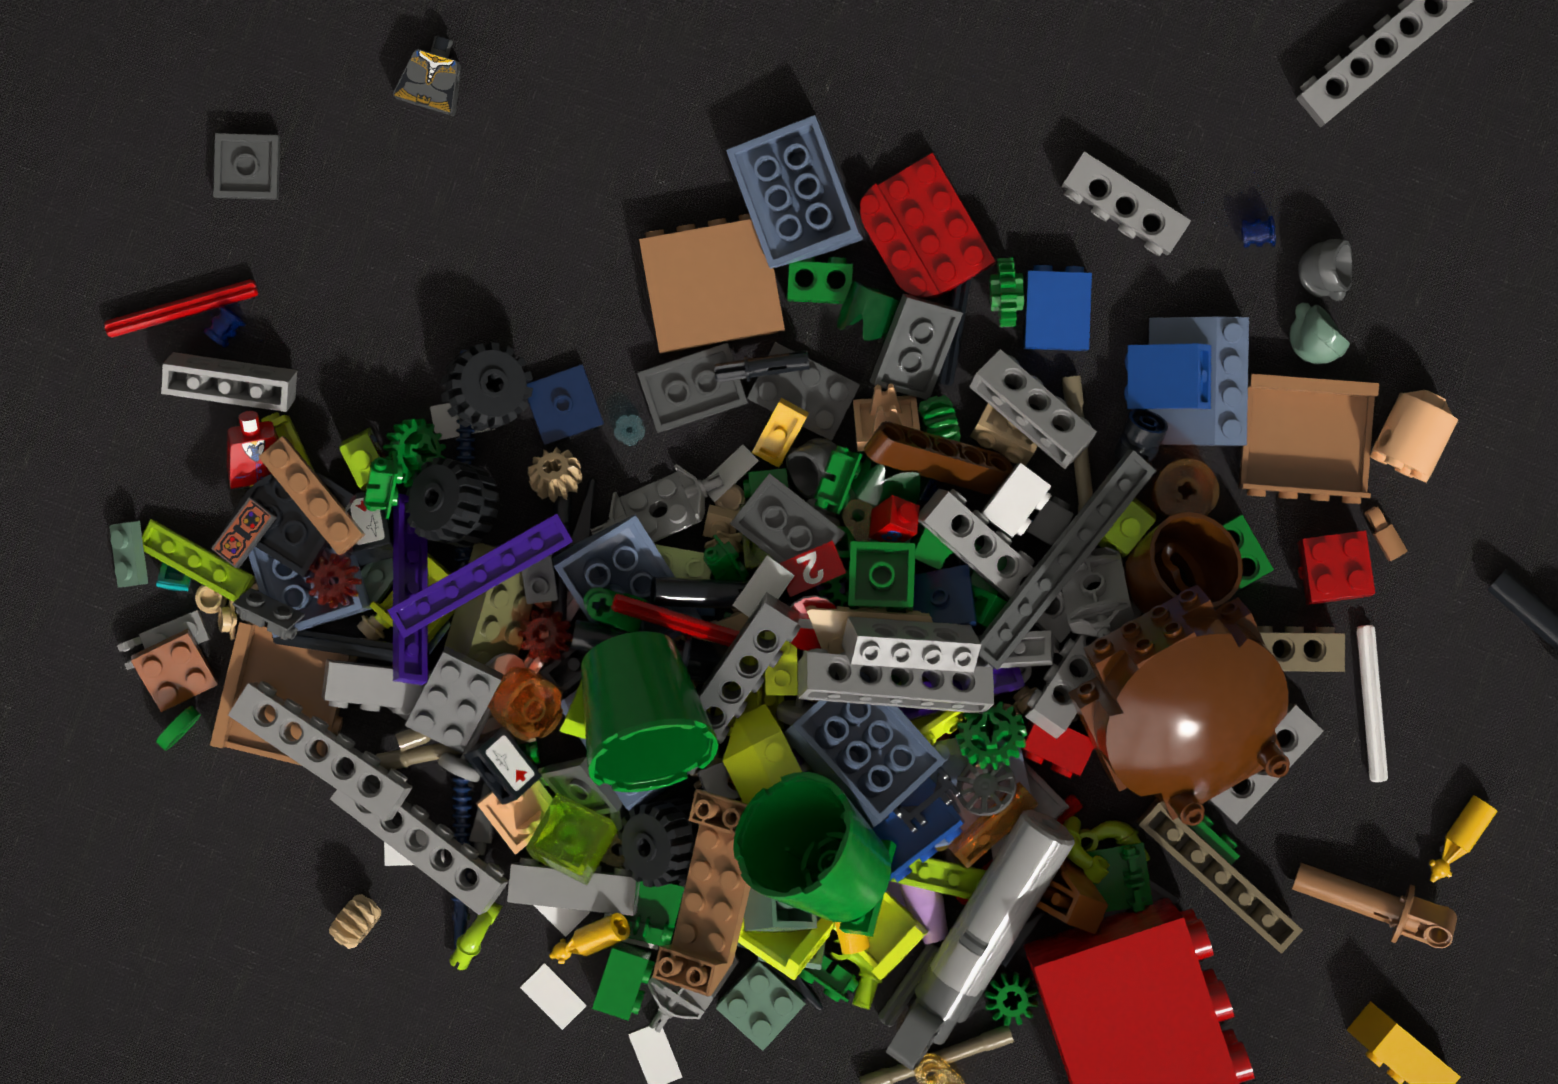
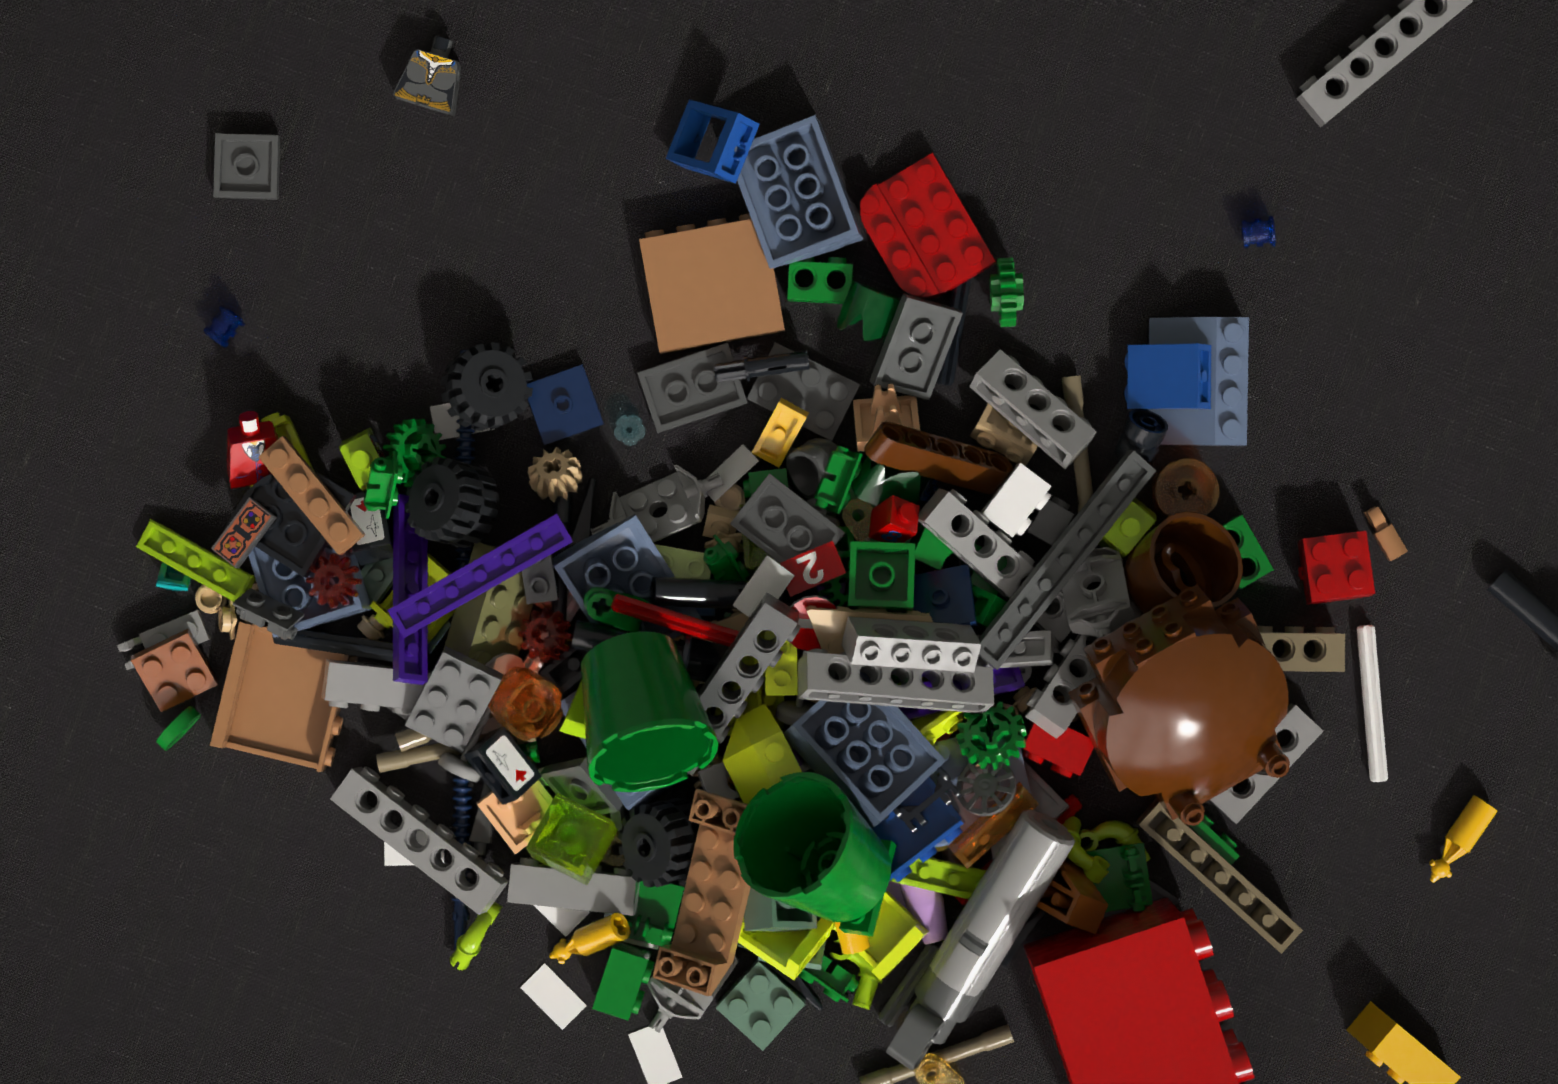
red axle [104,279,258,337] -> none
sand green plate [109,521,148,588] -> none
light grey brick [161,352,297,412] -> none
light grey brick [228,681,413,821] -> none
tan gear [329,894,382,949] -> none
green gear [918,395,961,442] -> none
green gear [985,971,1038,1026] -> none
blue panel [1023,265,1092,351] -> none
light grey brick [1061,151,1191,256] -> none
medium nougat panel [1239,374,1379,504] -> none
sand green piece [1290,302,1350,364] -> none
medium nougat piece [1292,863,1457,948] -> none
dark grey piece [1298,239,1352,301] -> none
light nougat cylinder [1370,389,1458,483] -> none
none -> blue window [665,100,760,184]

